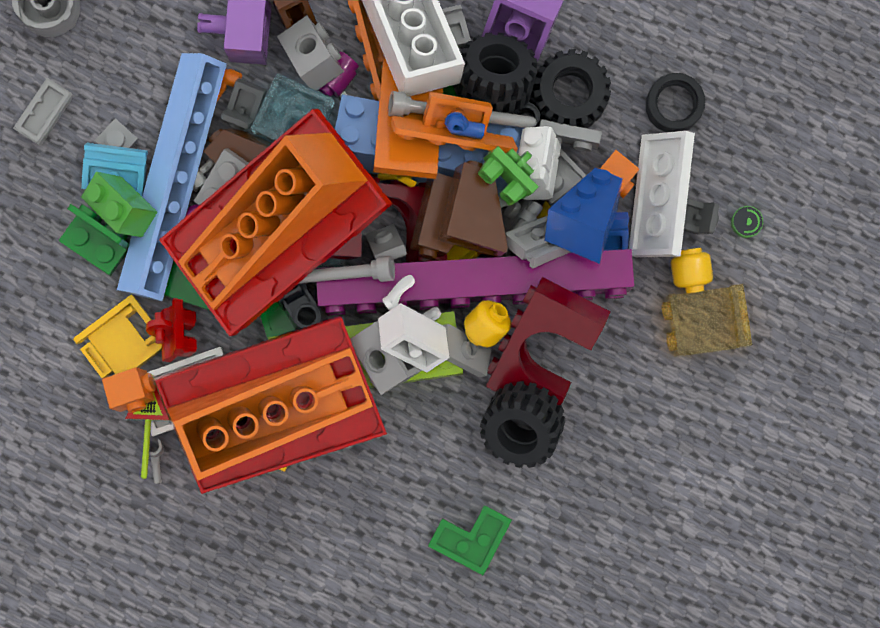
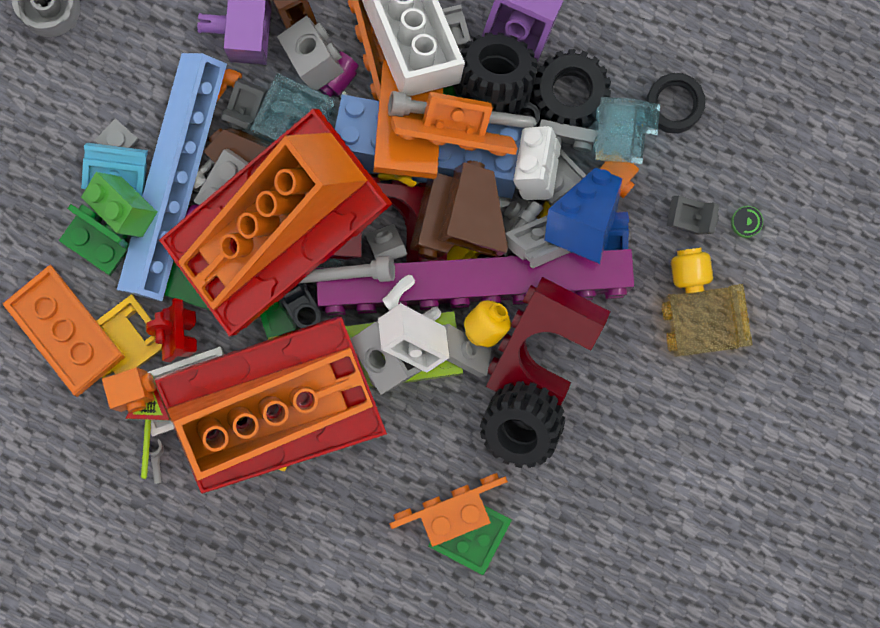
light grey plate [13,78,74,146] -> none
blue arm [445,112,485,139] -> none
bright green hips [478,146,539,206] -> none
white plate [629,131,695,257] -> none
none -> orange tile [2,265,125,397]
none -> orange bracket [389,473,508,547]
none -> clear light blue brick [593,97,660,164]

